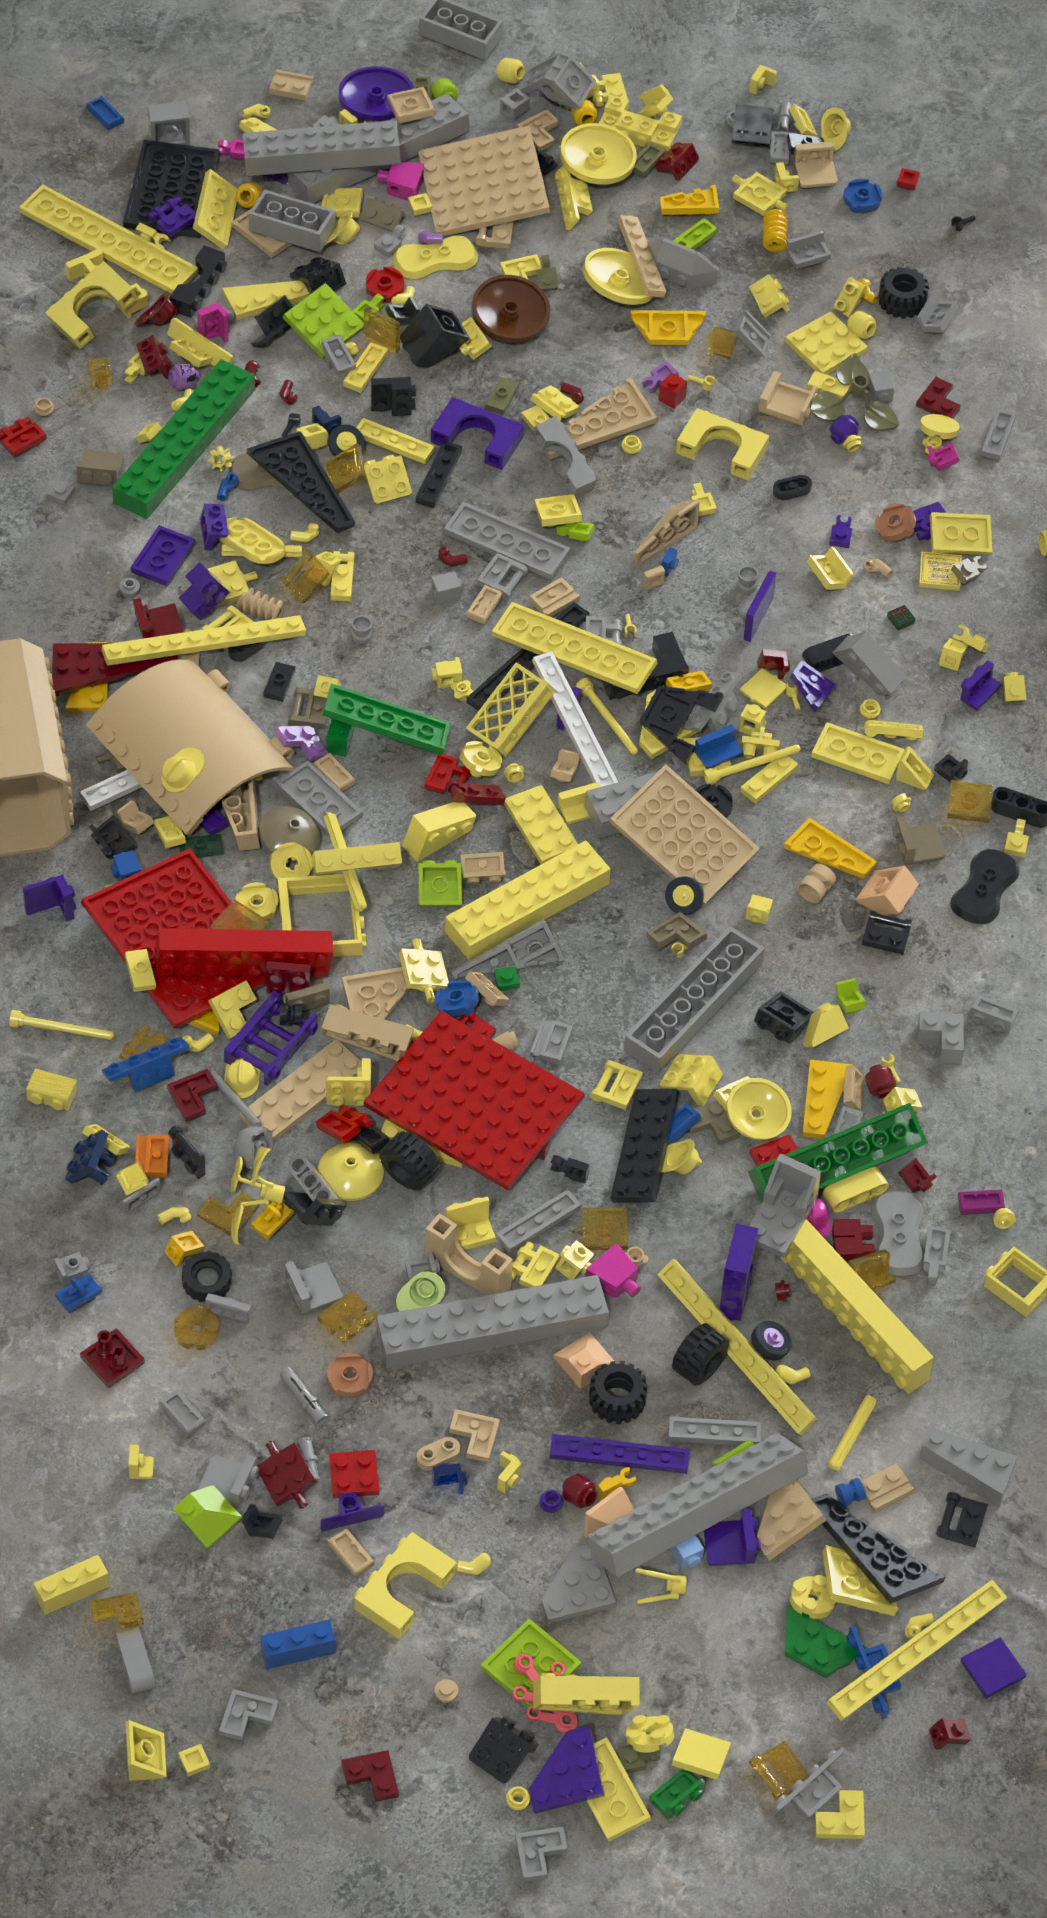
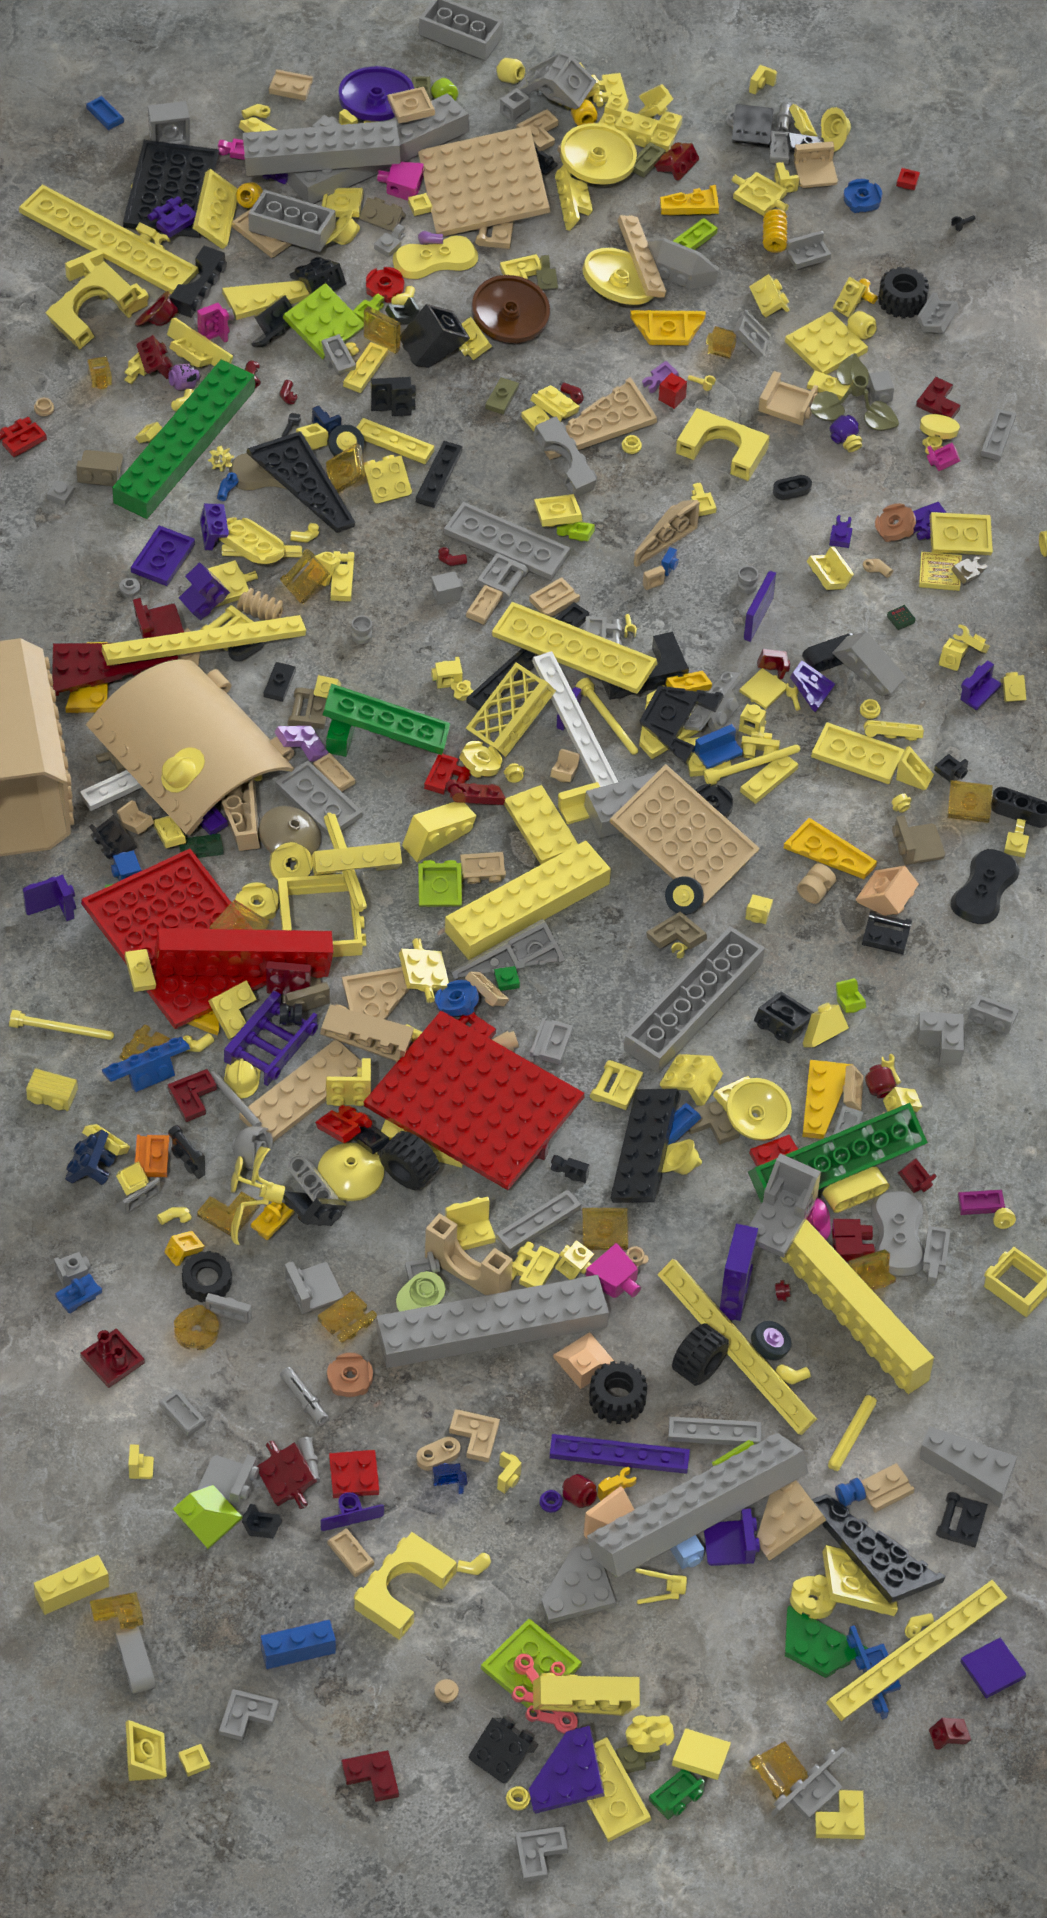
dark purple arch [431,397,524,470] -> none

